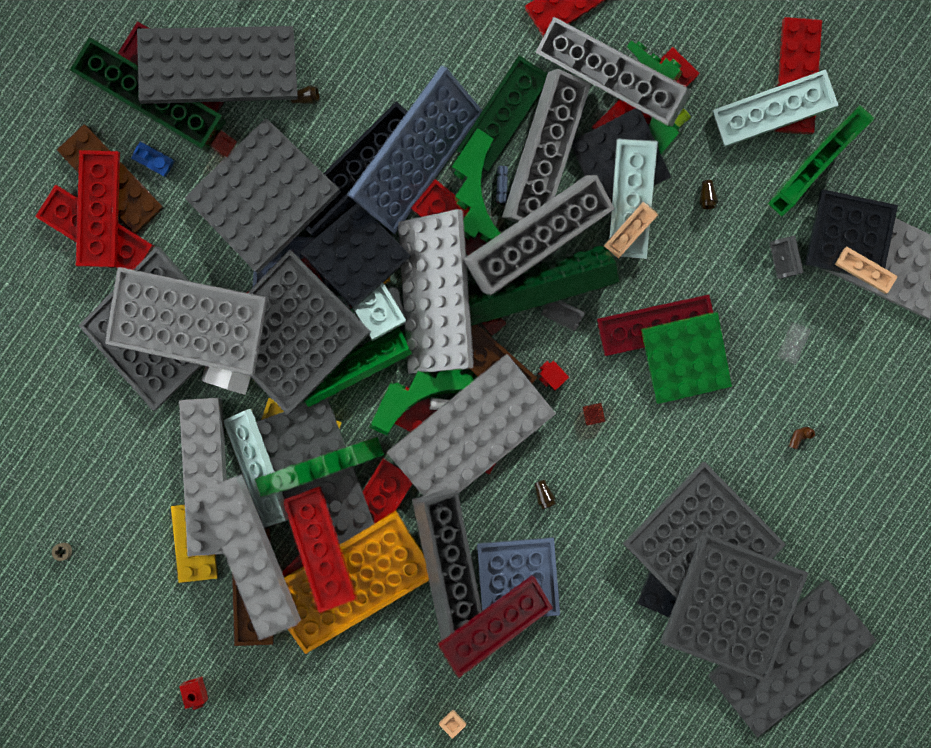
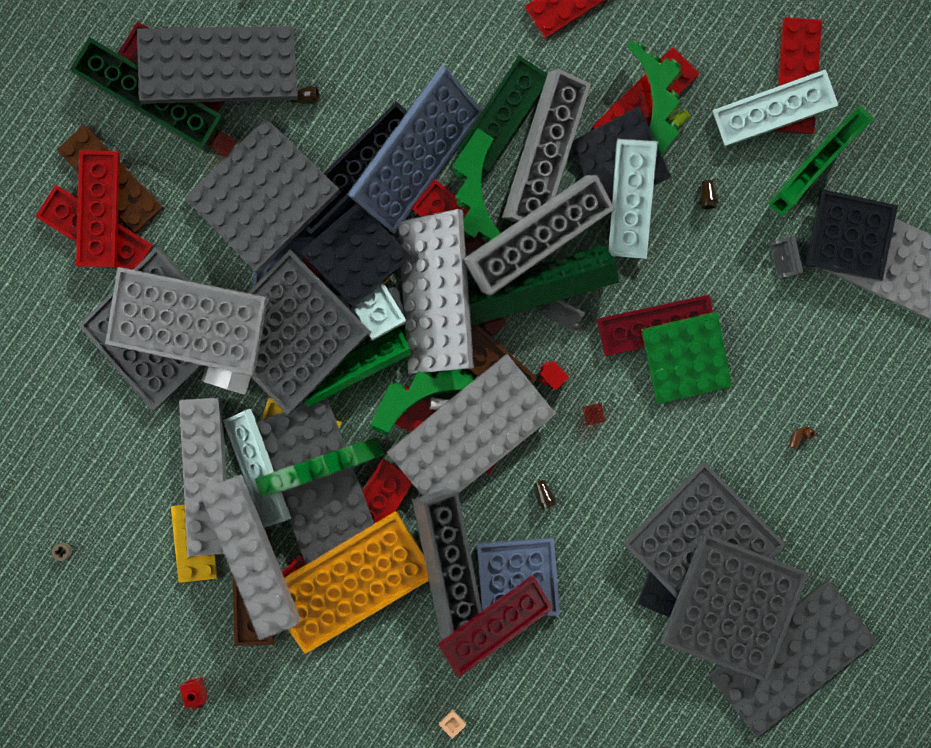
blue plate [131,142,175,178] -> none
red plate [283,486,358,613] -> none
sand blue axle [496,166,508,204] -> none
light grey brick [536,17,692,126] -> none
light nougat plate [604,201,658,259] -> none
clear plate [777,322,811,365] -> none
light nougat plate [835,247,898,294] -> none

